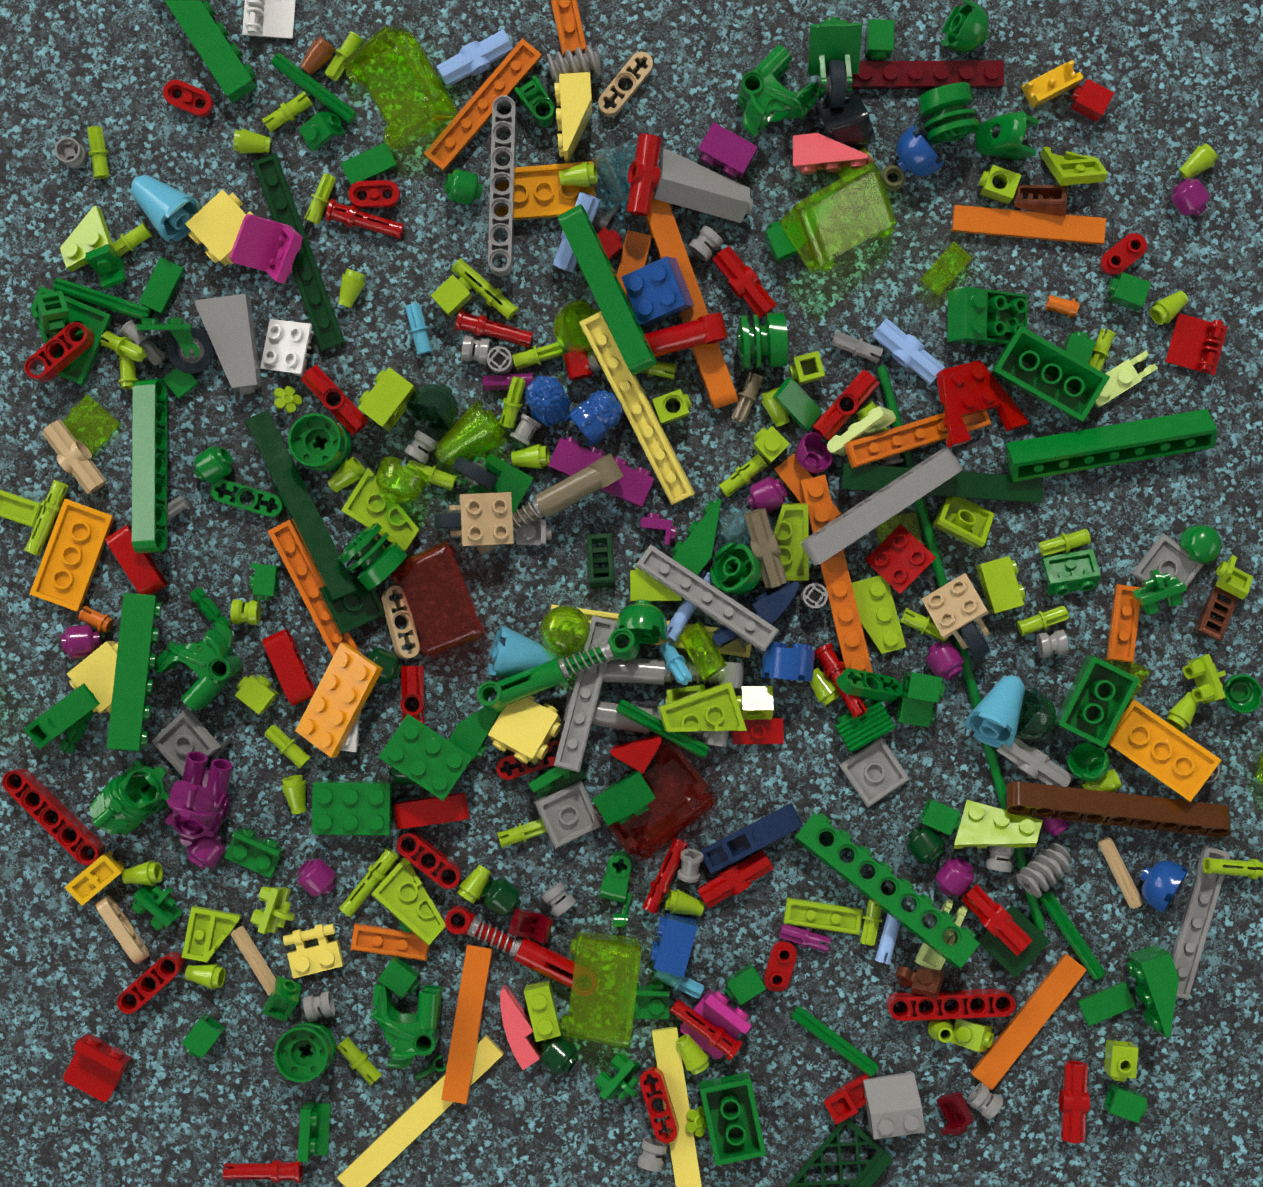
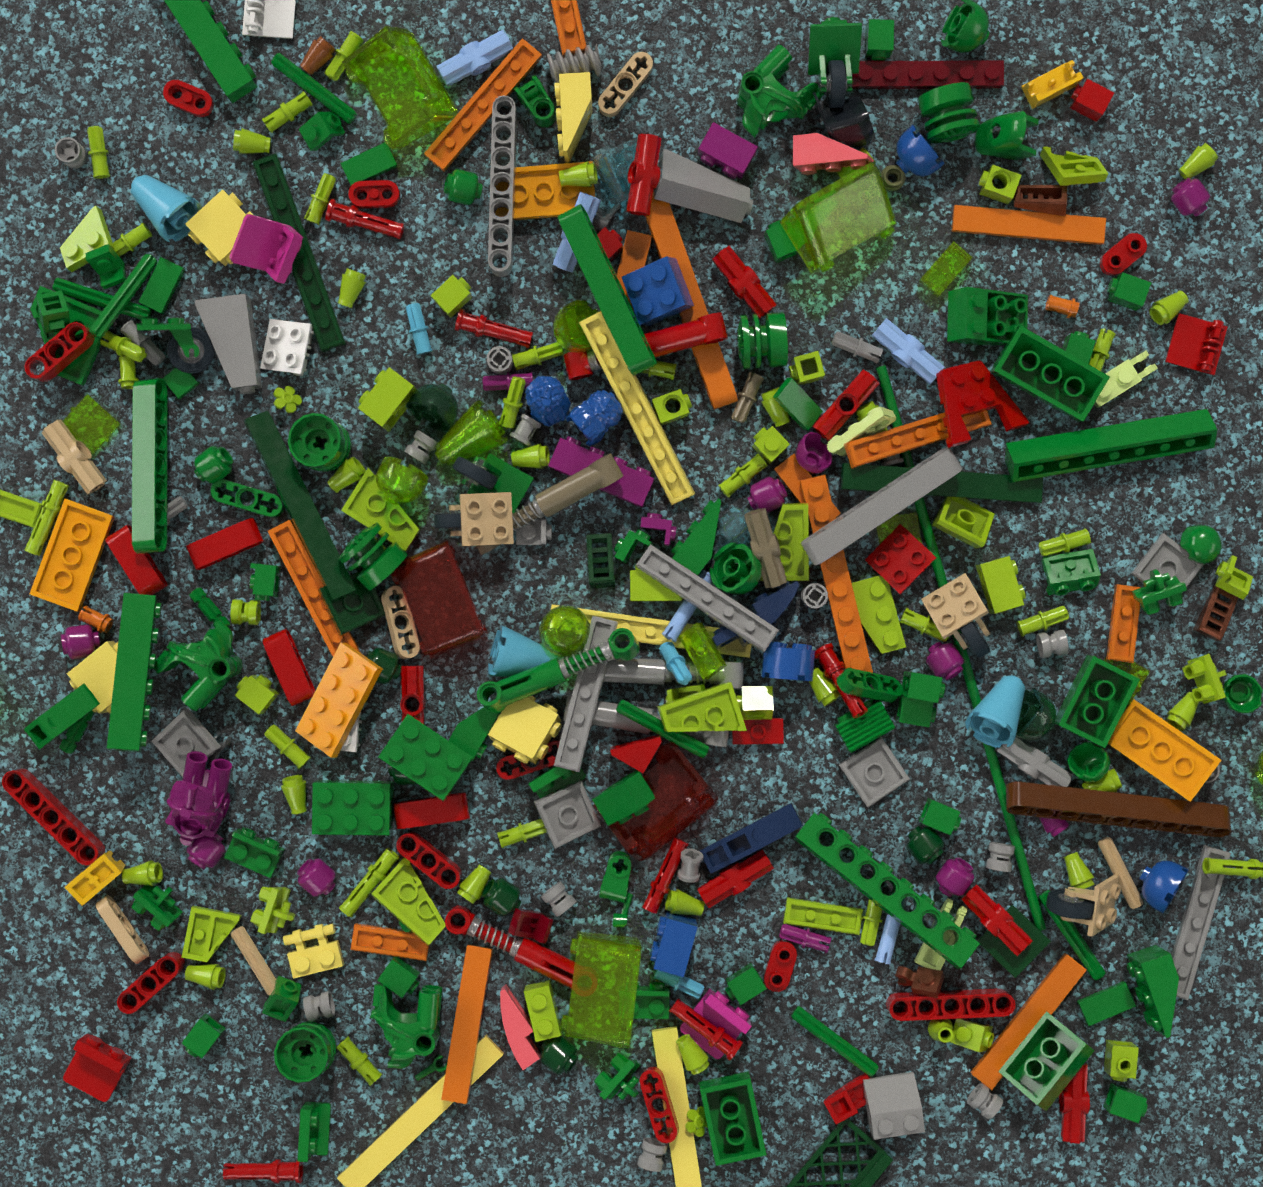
green helmet [90,759,170,836] -> none
red piece [301,364,369,436] -> none
lime axle [405,460,457,491] -> none
lime pin [451,258,519,320] -> none
light grey wheel [461,336,491,365] -> none
green cylinder [616,600,667,644] -> none
light grey wheel [688,225,724,262] -> none
dark red bracket [936,1092,974,1136] -> none
lime wing [954,800,1043,849] -> none
light grey piece [1016,843,1072,898] -> none
none -> green axle [89,254,157,339]
none -> red beam [186,518,264,570]
none -> green bracket [614,529,654,564]
none -> green brick [998,1011,1095,1111]
none -> tan plate [1046,874,1121,937]
none -> lime cone [1063,852,1094,889]

